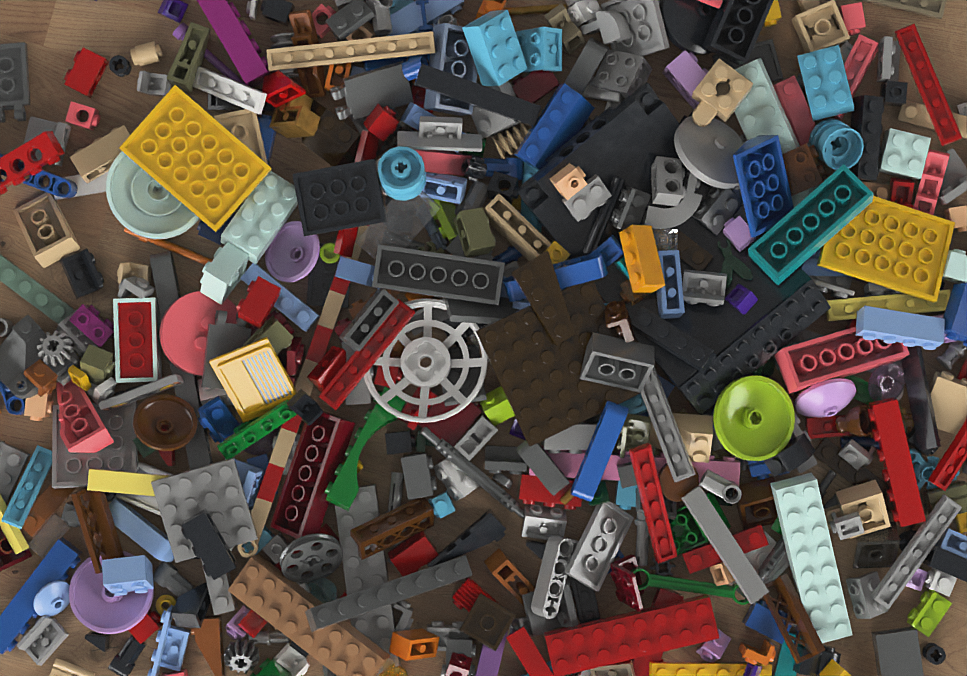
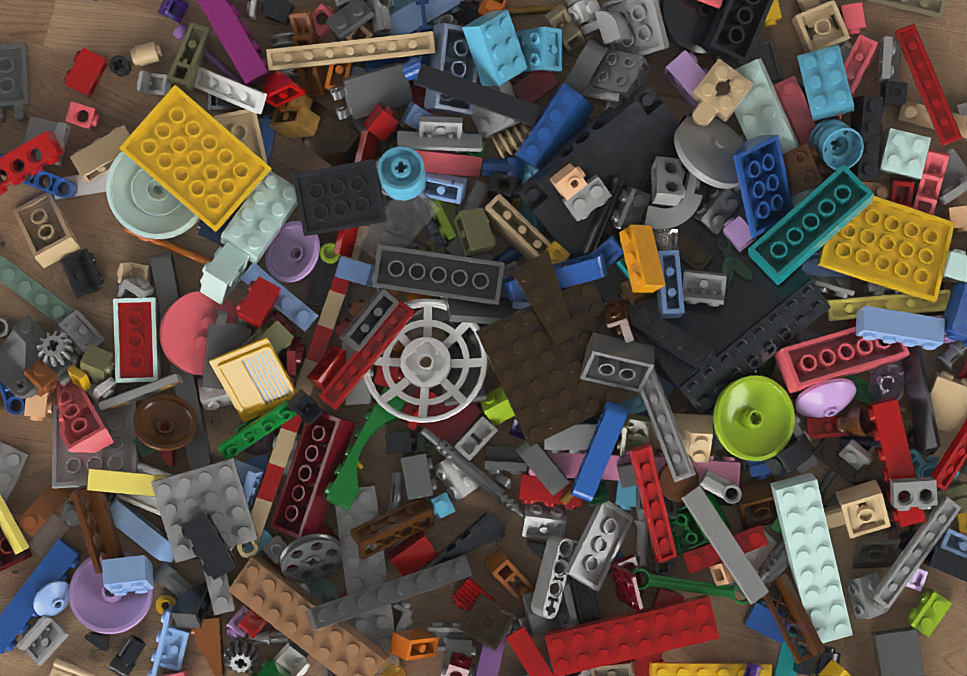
medium azure plate [2,445,52,529] -> none
magenta bracket [69,304,114,347] -> none
red brick [128,609,163,644] -> none
blue bracket [198,395,241,443] -> none
black gear [461,154,487,182] -> none
lavender bracket [696,628,731,663] -> none
dark purple slope [725,283,758,315] -> none
orange bracket [738,639,776,666] -> none
light grey bracket [829,511,865,540] -> none
black bush [922,643,946,665] -> none
white bracket [925,568,957,597] -> none
none -> black tile [455,0,480,26]
none -> light grey brick [890,476,938,511]

